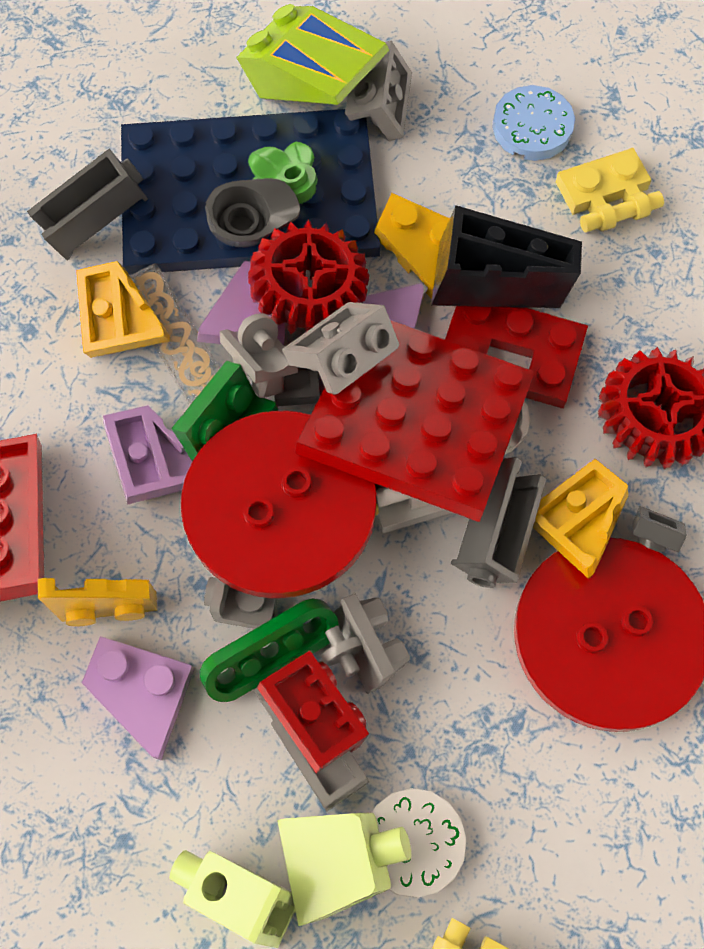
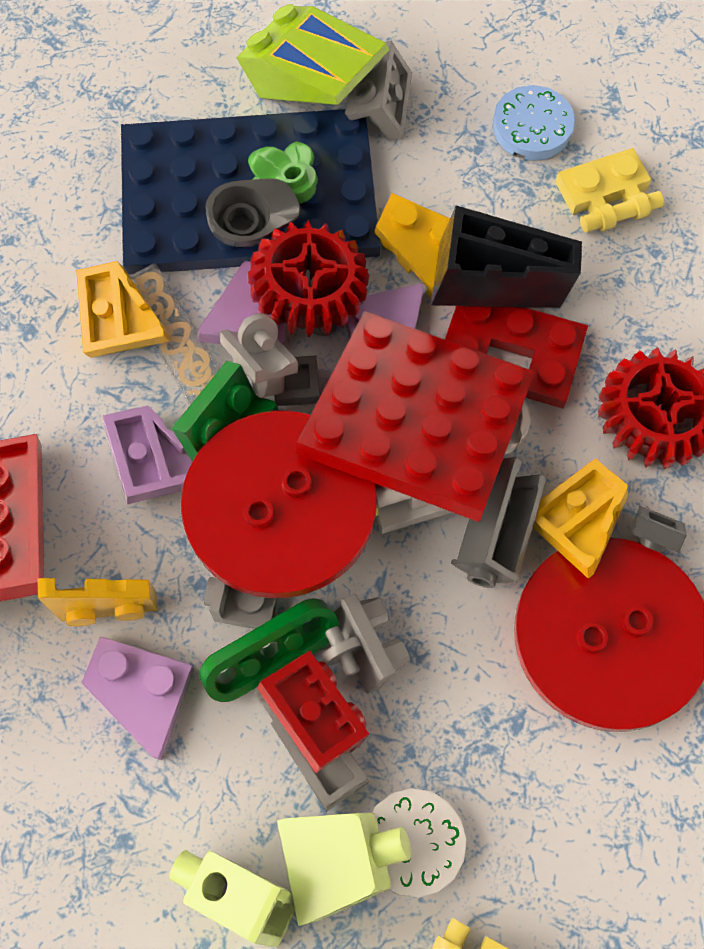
dark grey window [27,148,148,261] -> none
light grey bracket [282,302,399,394] -> none

